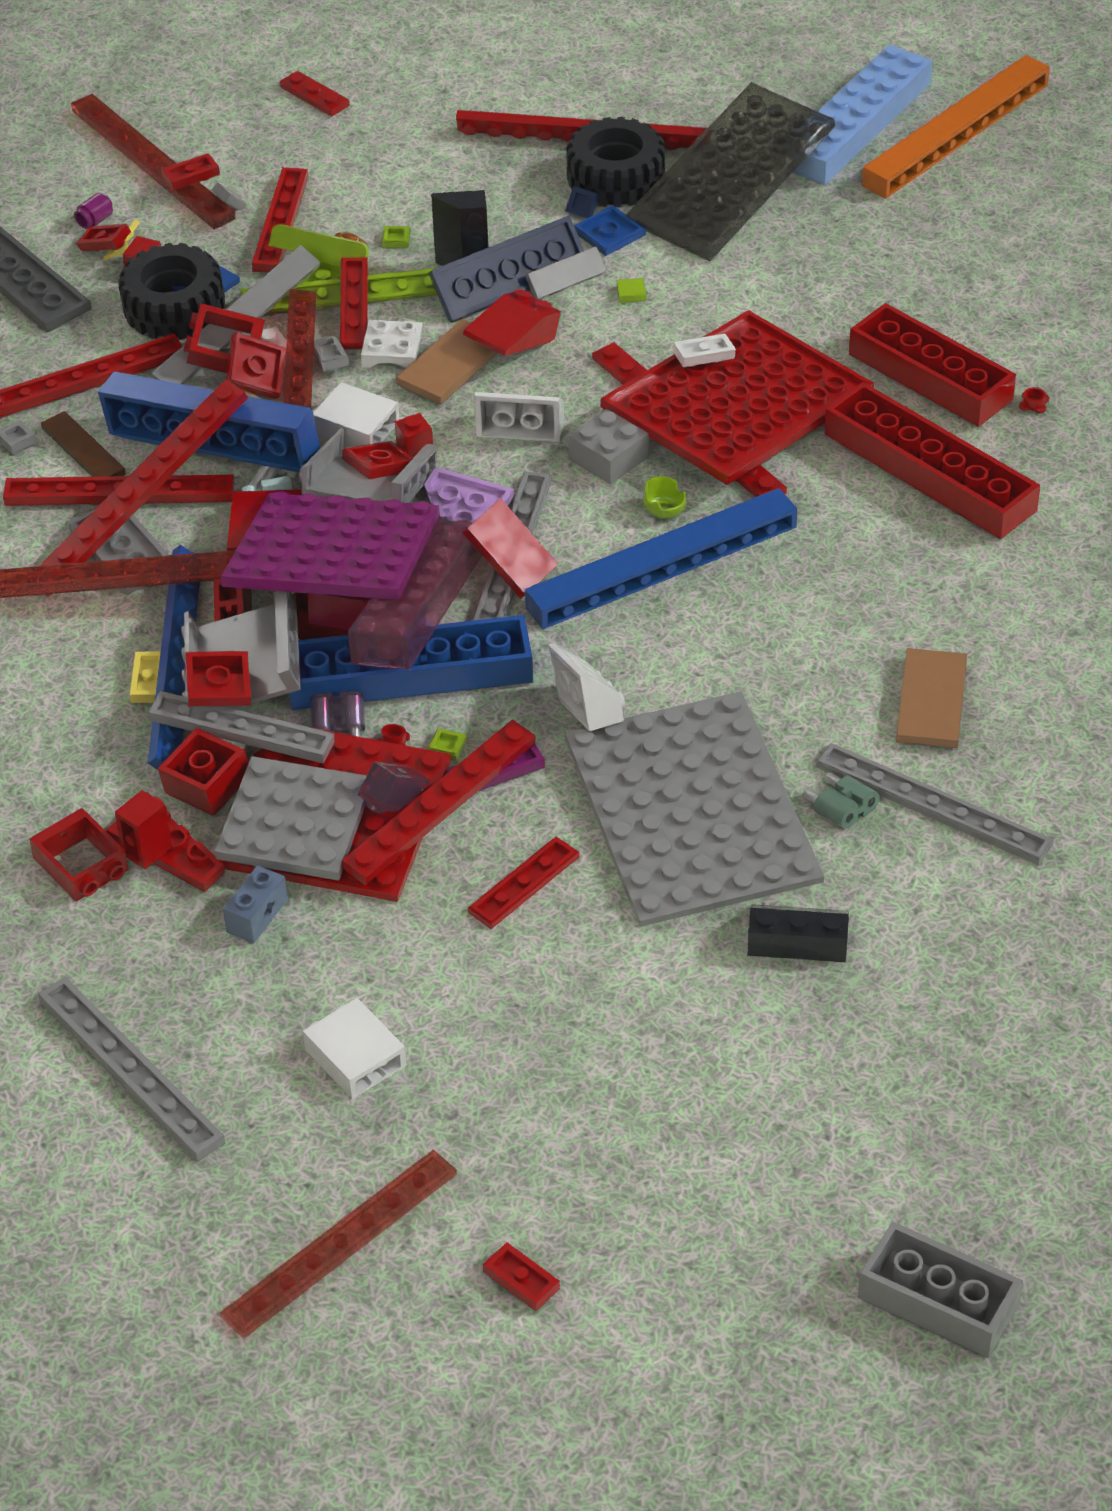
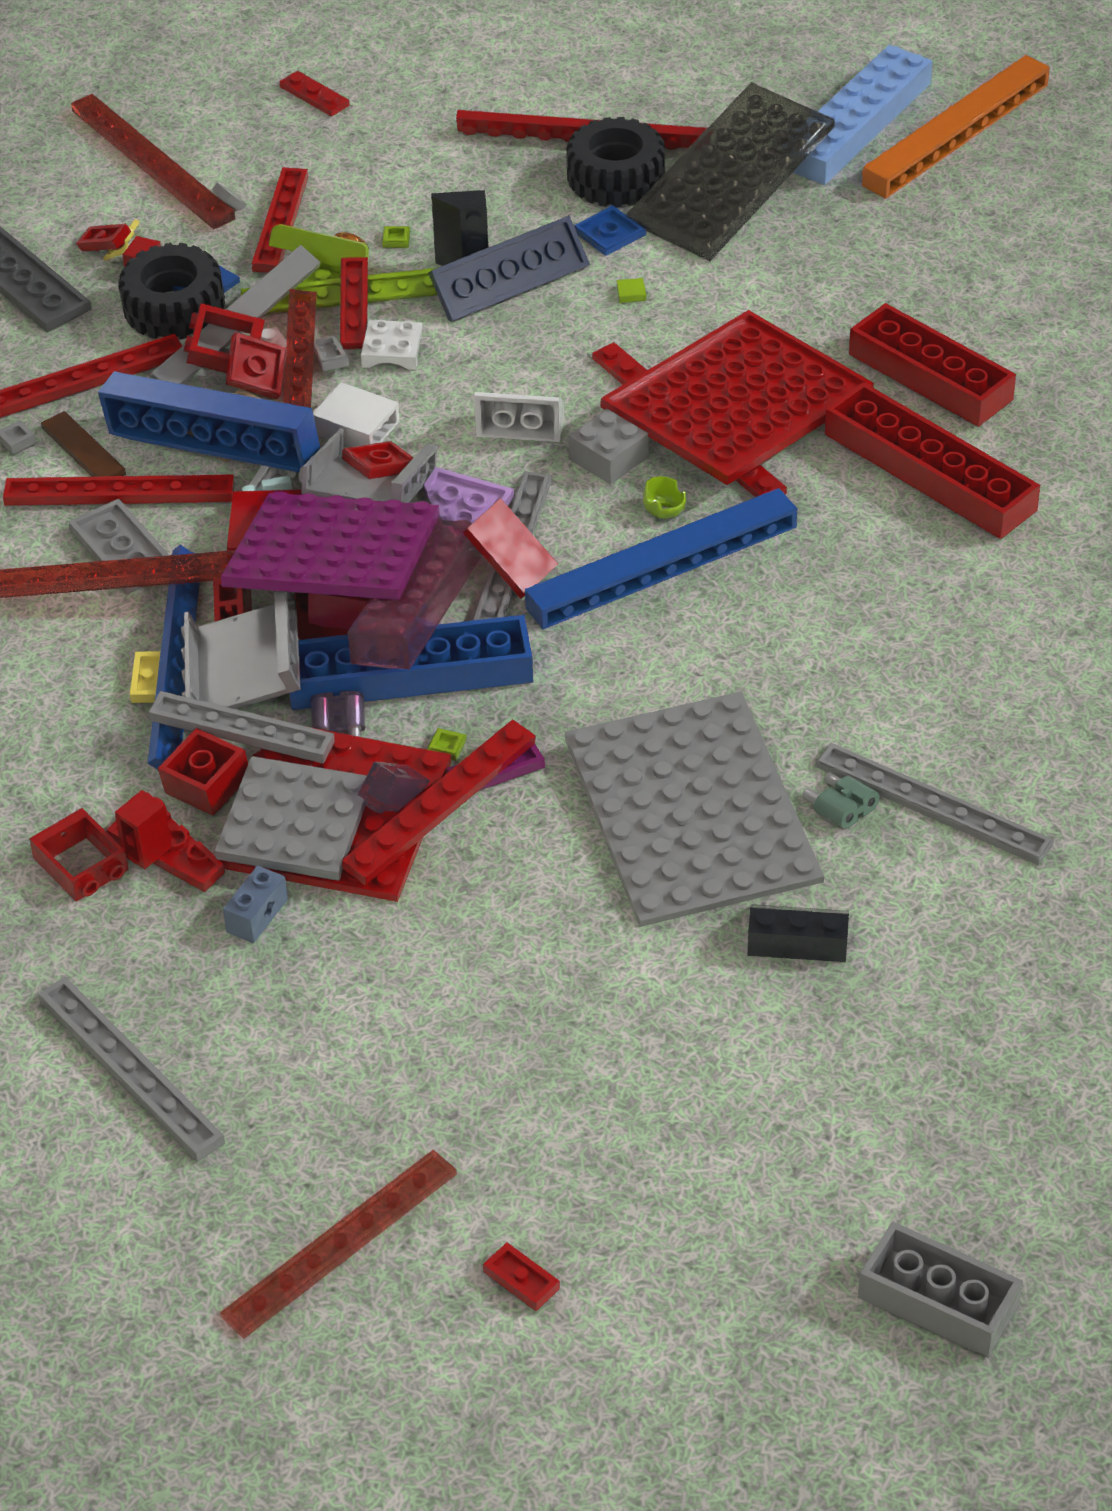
red plate [26,379,248,597] -> none
magenta brick [74,193,113,229] -> none
red plate [161,153,220,191] -> none
red plate [185,651,251,707] -> none
white brick [303,998,407,1099] -> none
red plate [377,724,410,745] -> none
red brick [394,412,433,457] -> none
medium nougat tile [396,319,498,405] -> none
red slope [462,289,561,356] -> none
red tile [468,836,580,929] -> none
light grey tile [525,246,606,299] -> none
white slope [549,643,626,731] -> none
dark blue plate [565,186,600,218] -> none
white plate [673,334,736,367] -> none
medium nougat tile [896,648,967,748] -> none
red plate [1019,387,1049,413] -> none

